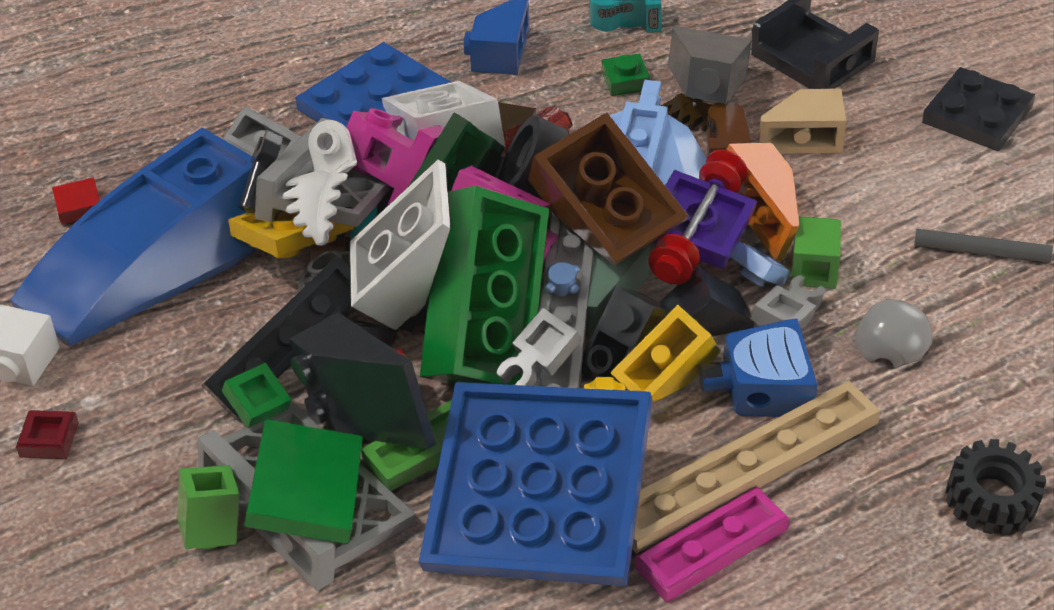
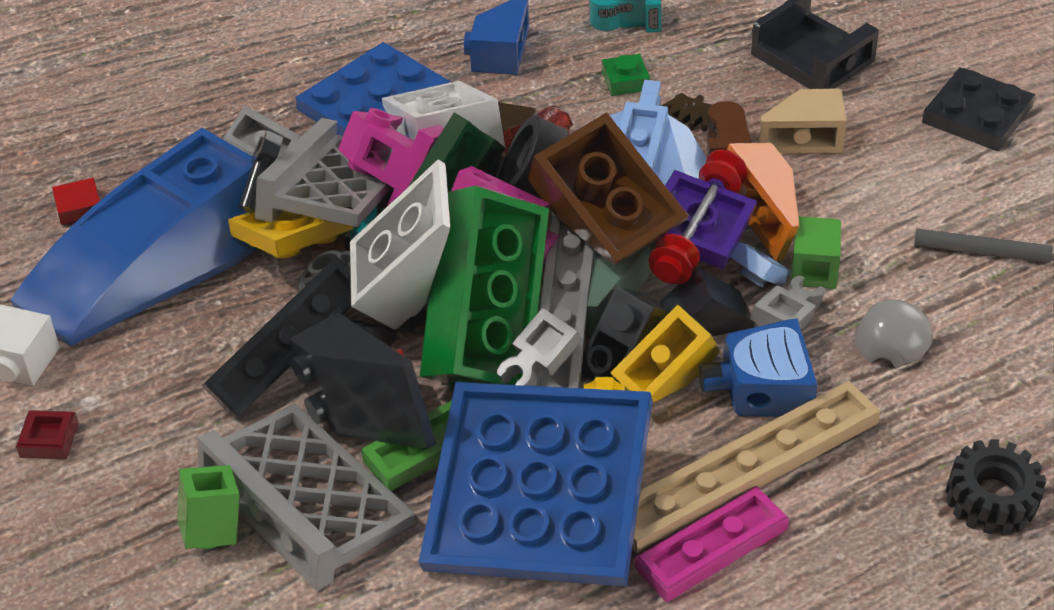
green plate [222,363,292,428] -> none
green tile [244,419,363,544] -> none
white plant [283,120,357,246] -> none
medium blue piece [545,262,580,296] -> none
dark grey slope [668,26,752,104] -> none

